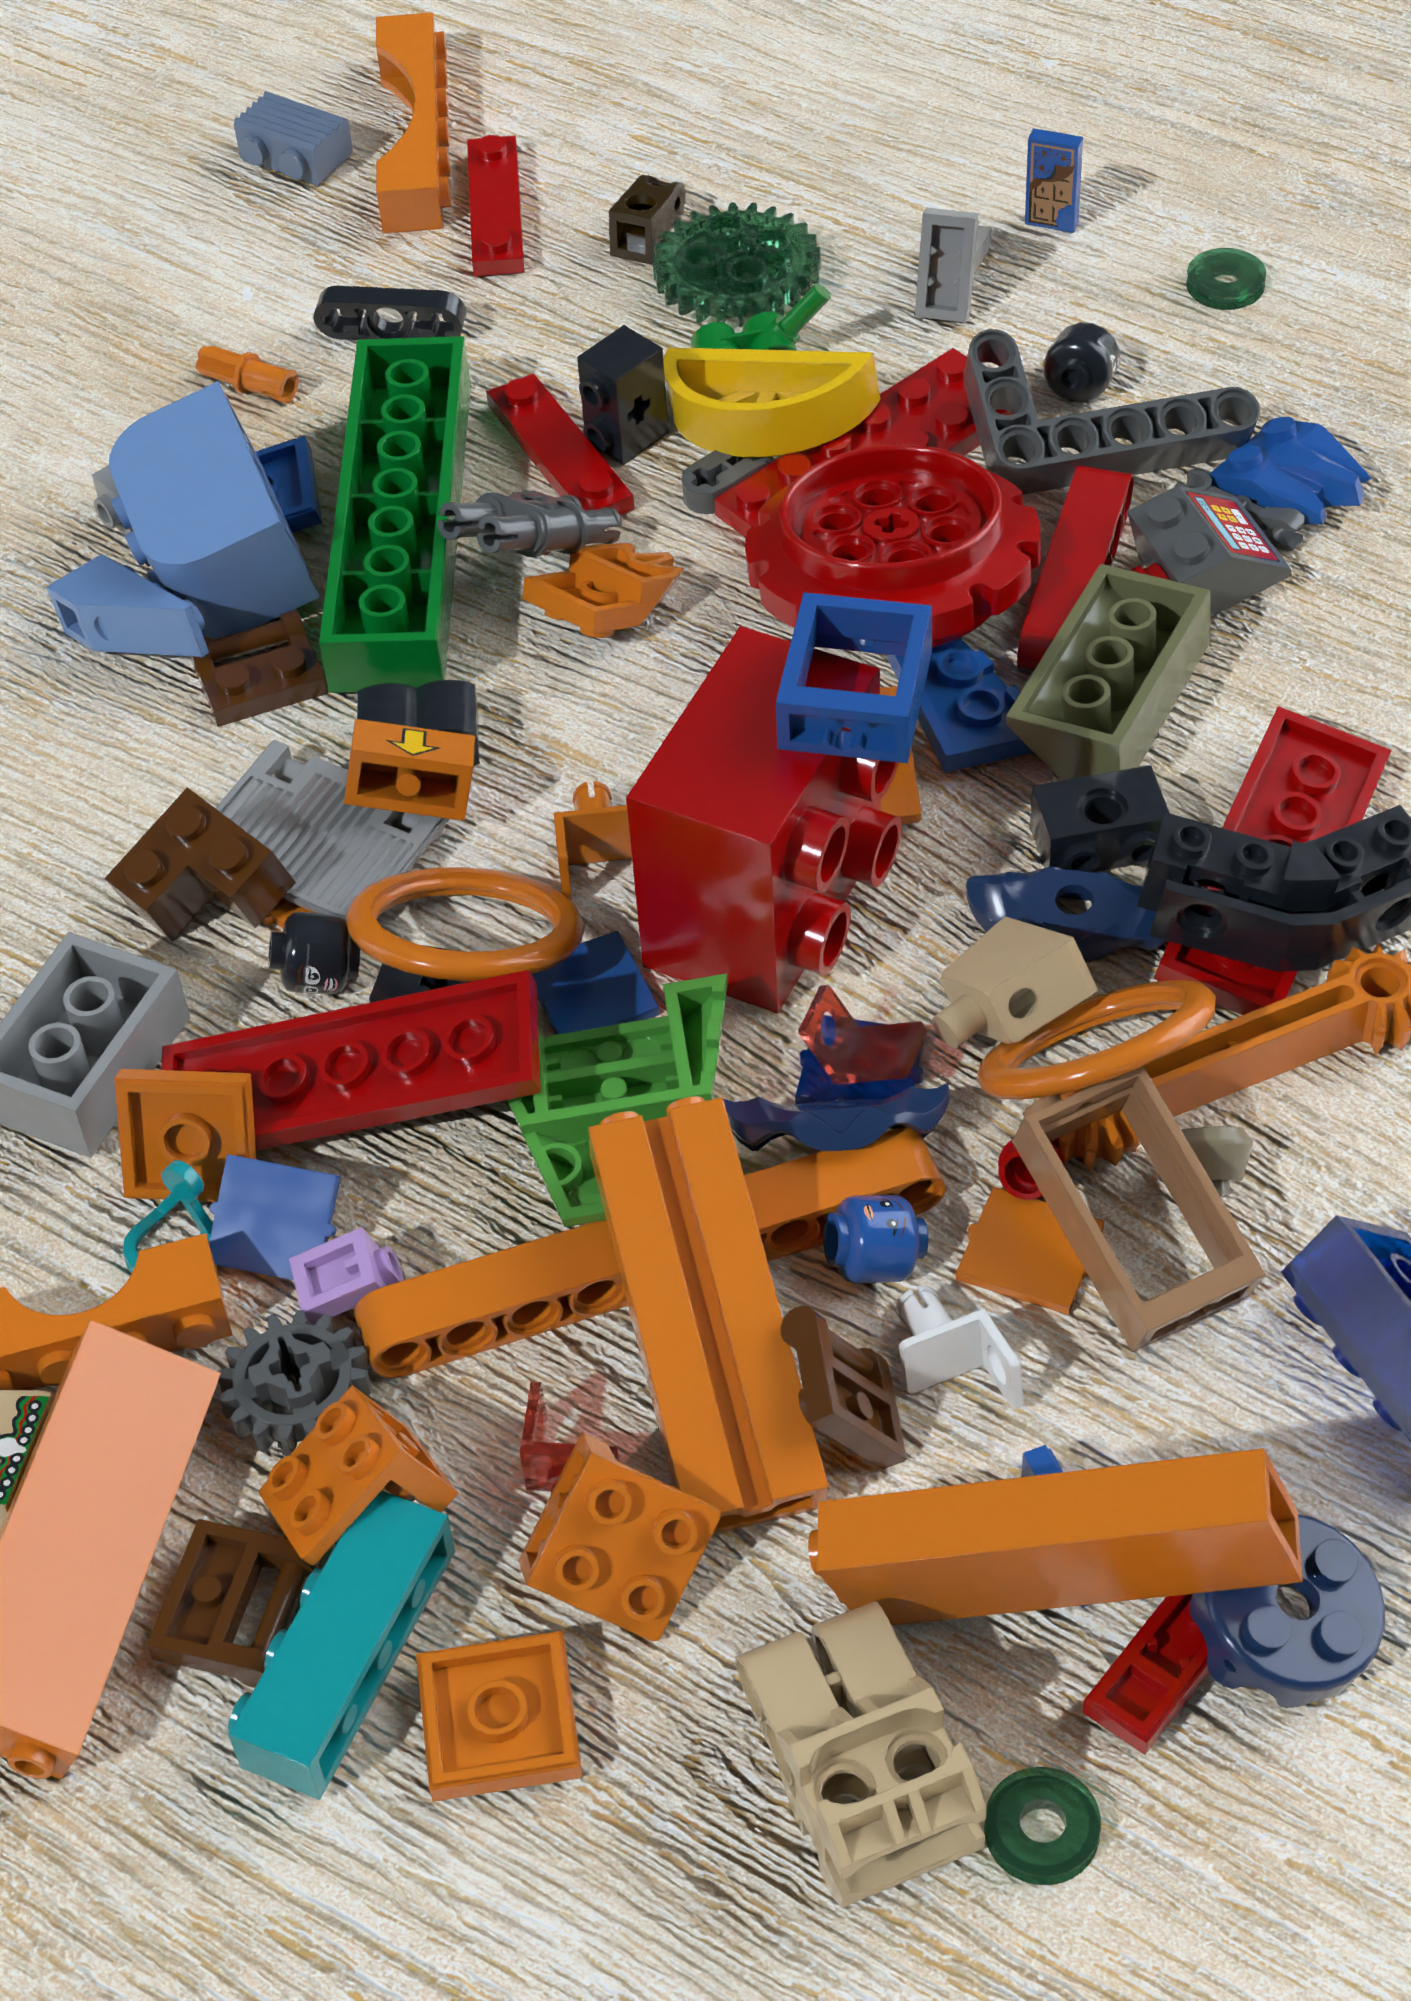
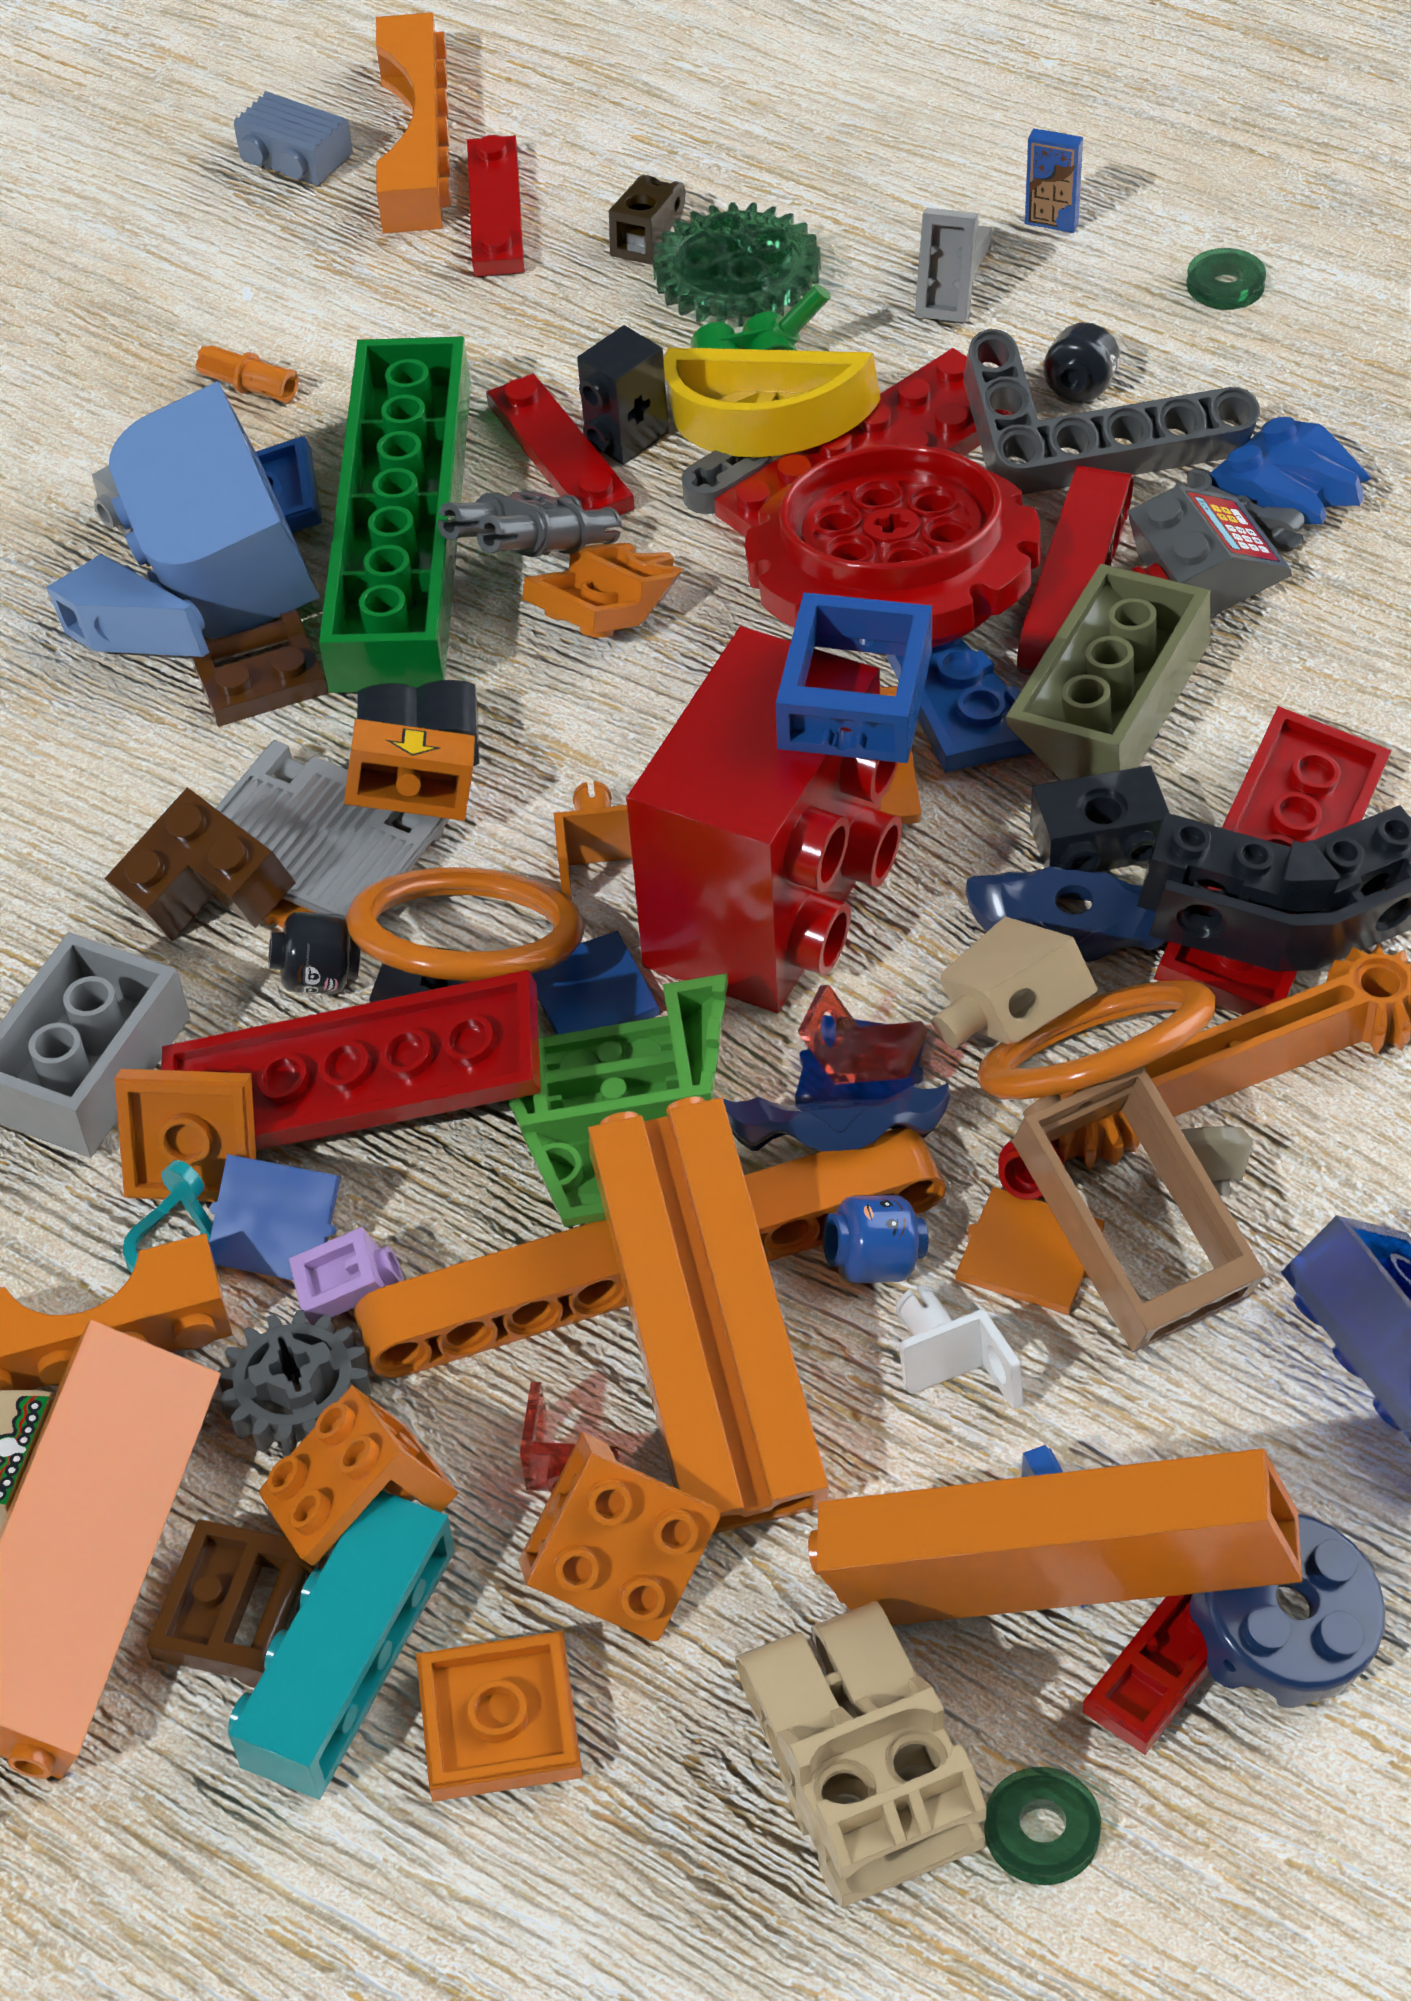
black beam [313,285,466,340] -> none
reddish brown plate [781,1306,907,1470] -> none

